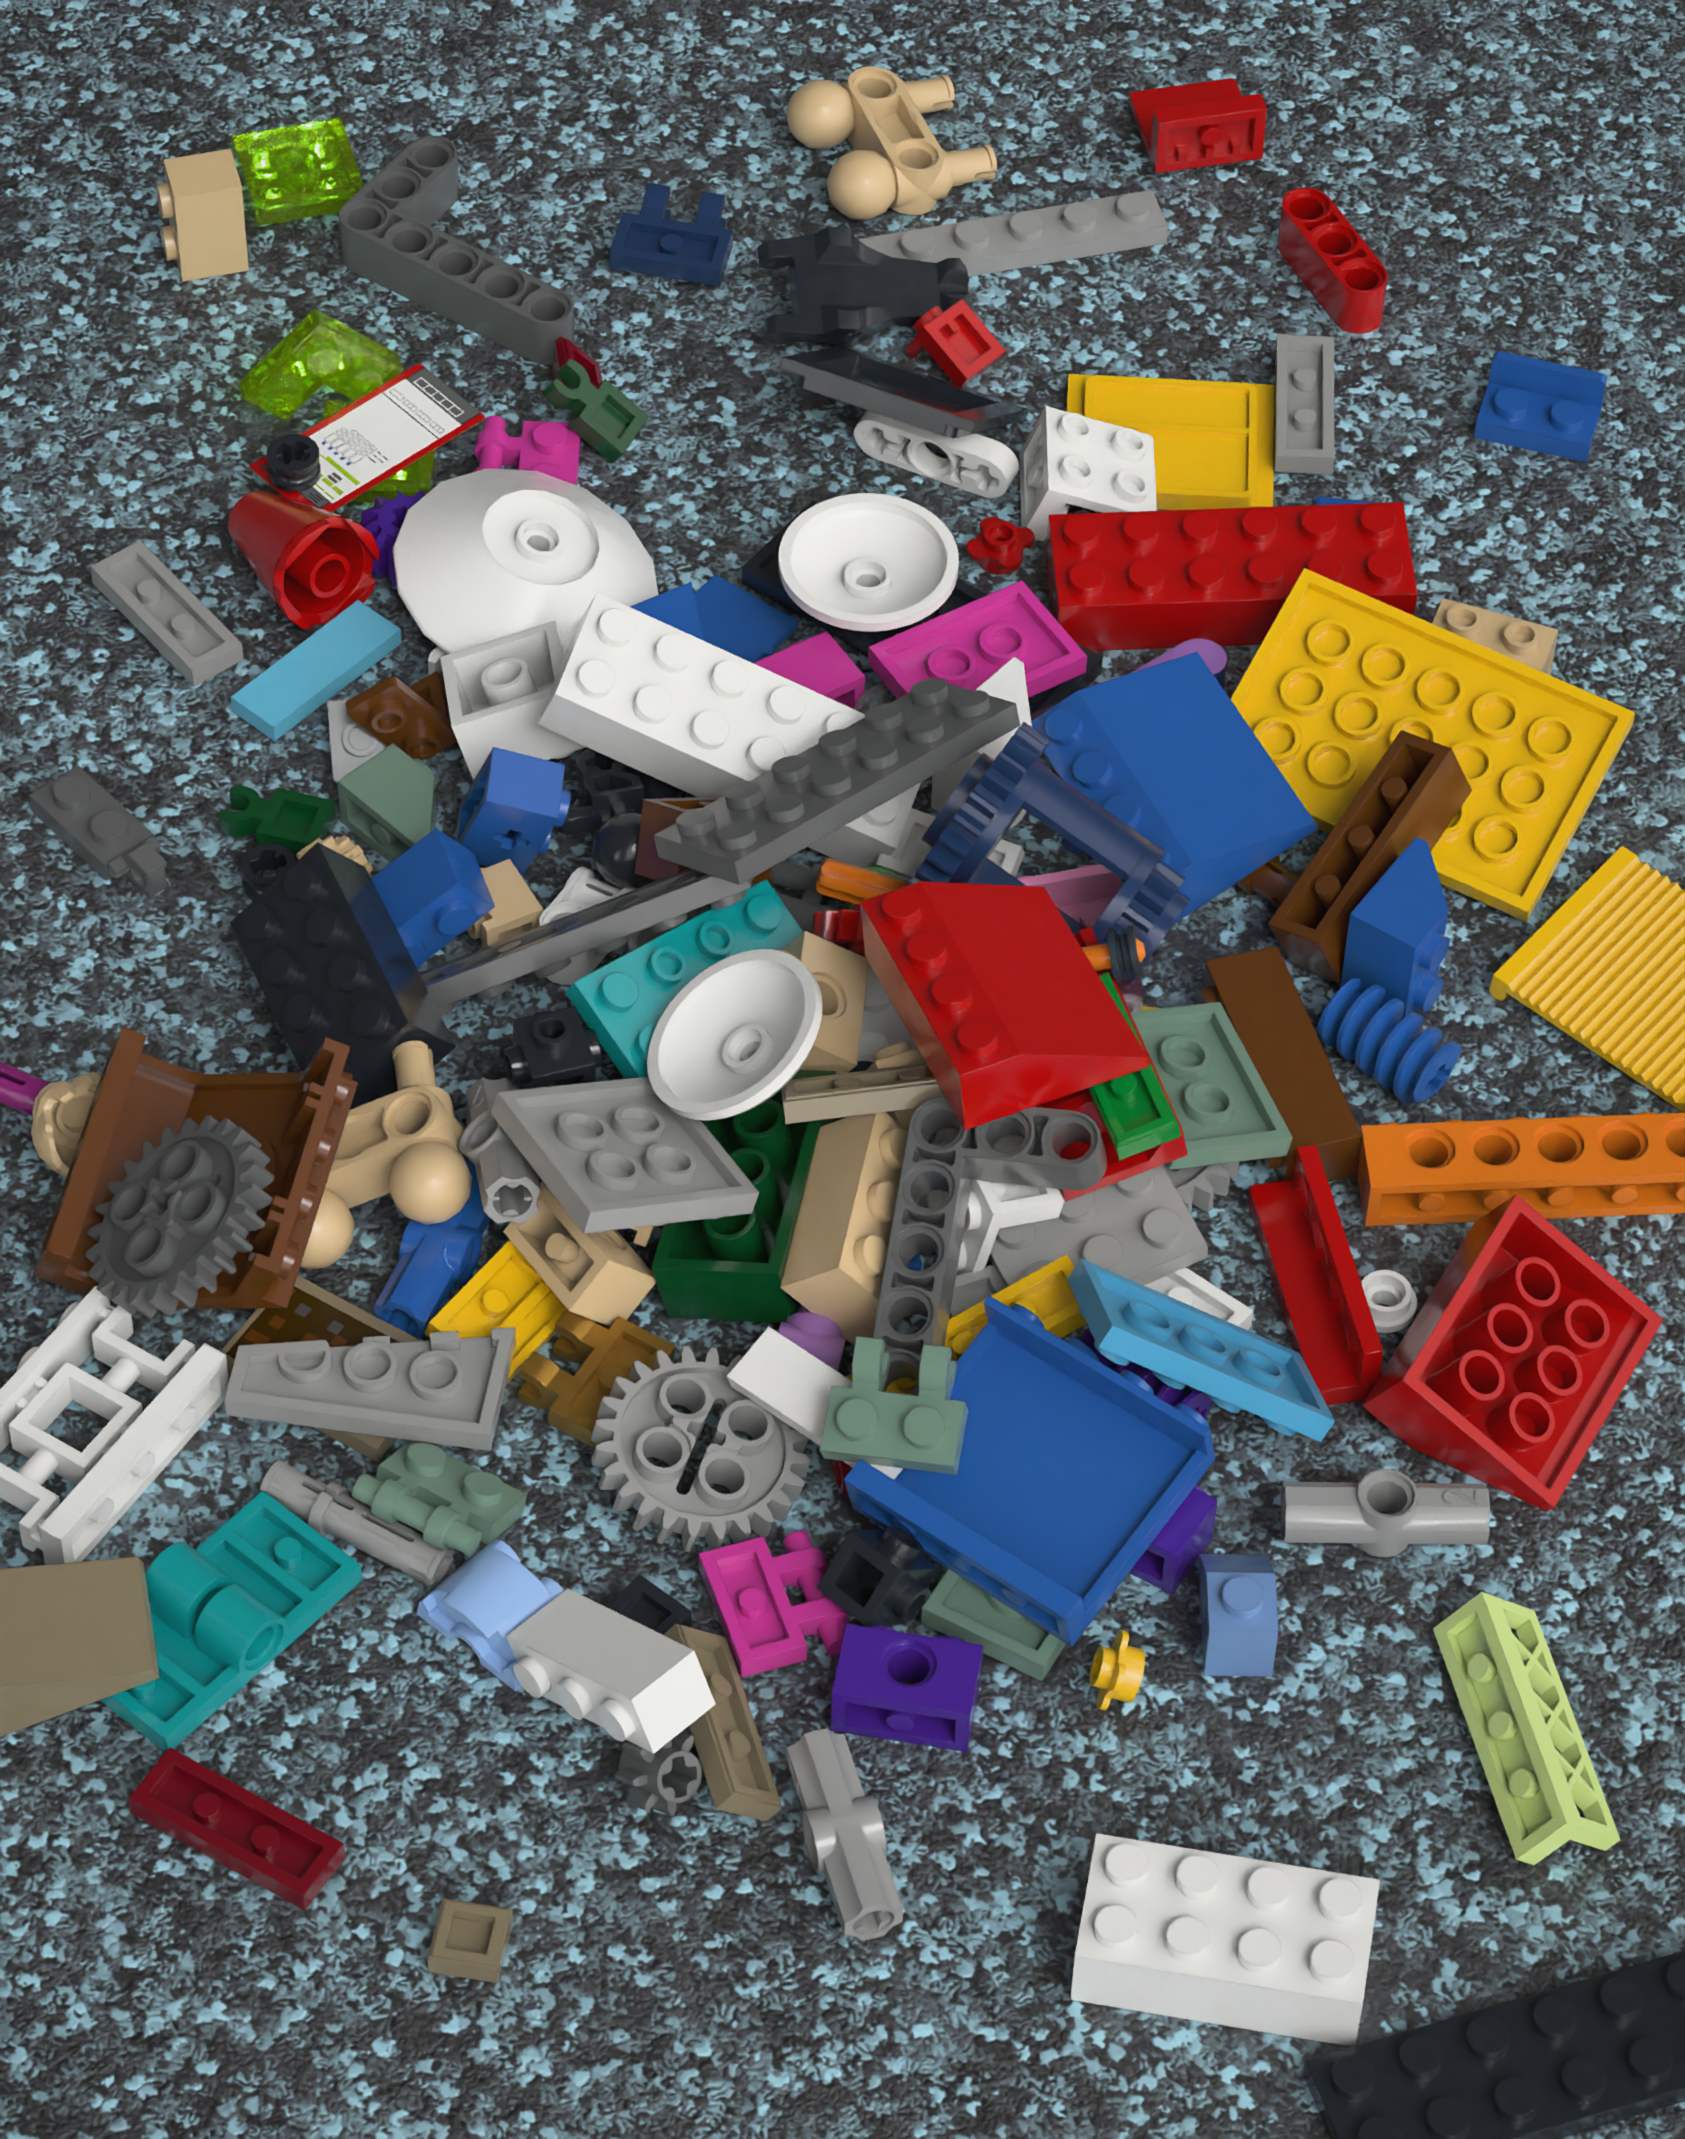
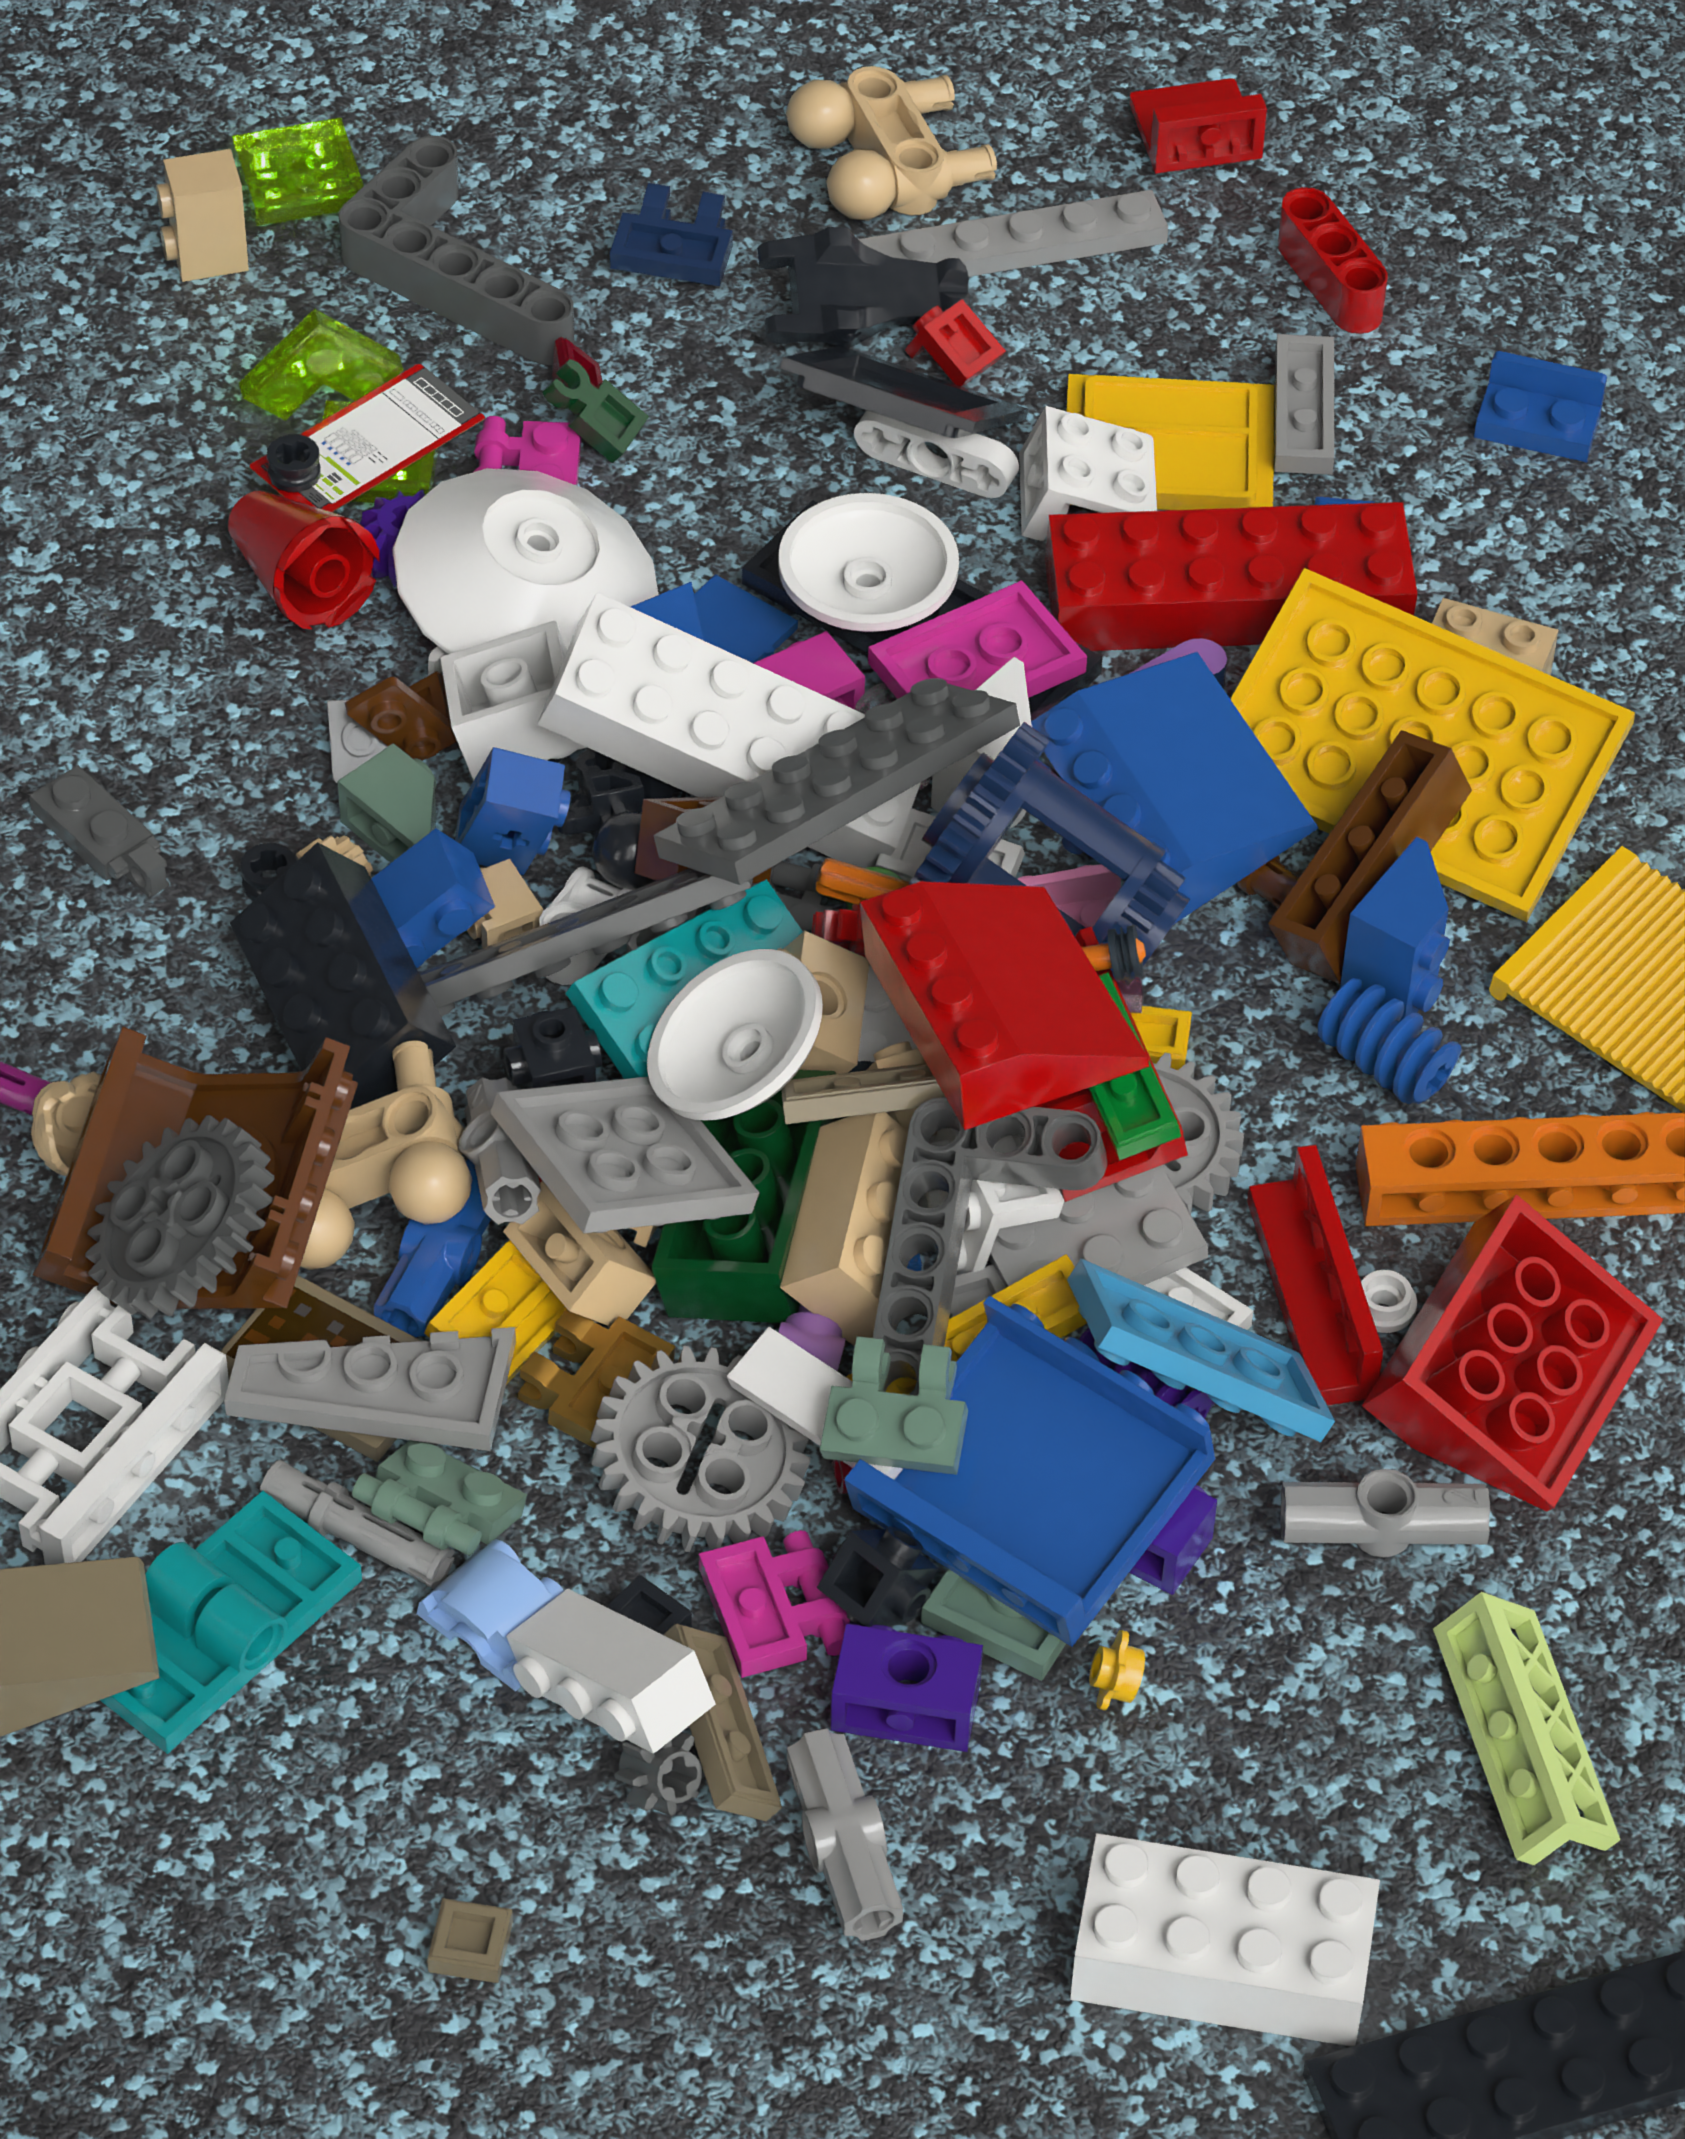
light grey plate [91,541,244,686] -> none
dark red plate [128,1747,345,1910] -> none
dark green plate [219,786,336,857] -> none
medium azure tile [231,600,402,741] -> none
red plate [966,517,1035,575] -> none
sand green plate [1130,1002,1293,1170] -> none
reddish brown brick [1195,945,1362,1182] -> none
medium blue slope [1198,1554,1279,1676] -> none

